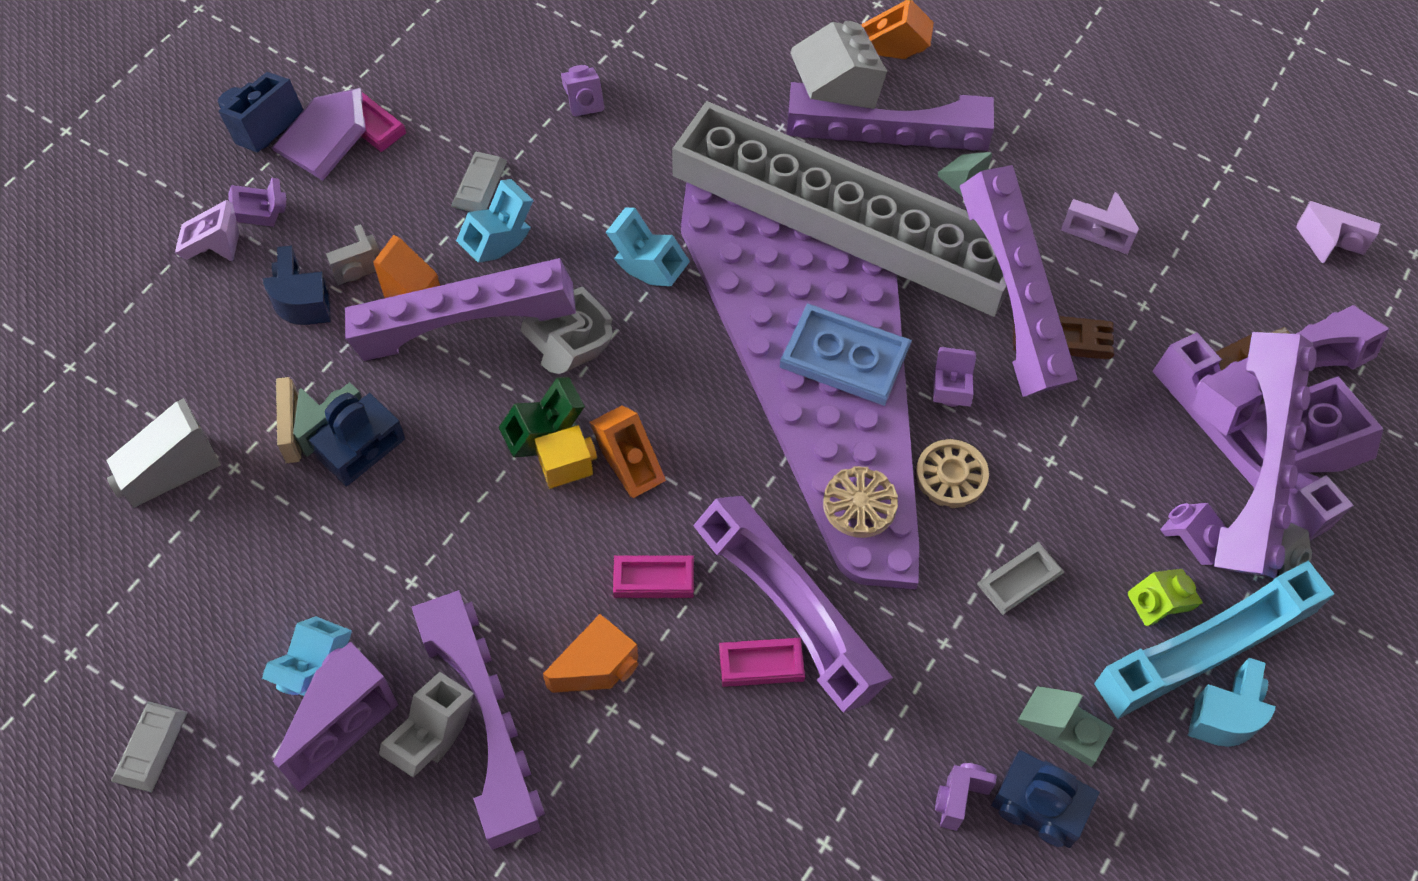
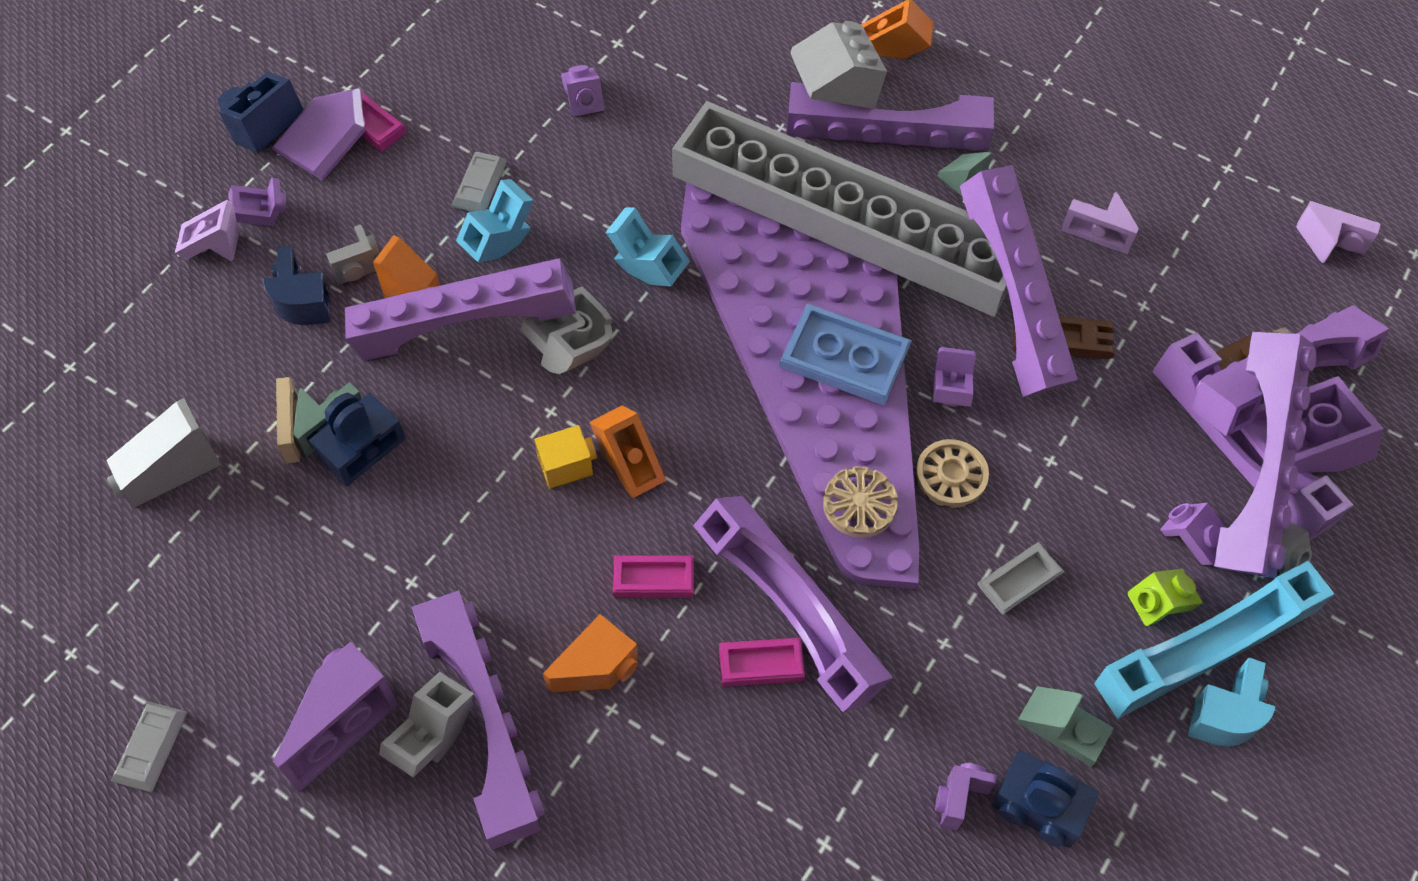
medium azure brick [262,616,352,696] -> none
dark green brick [498,377,585,458] -> none

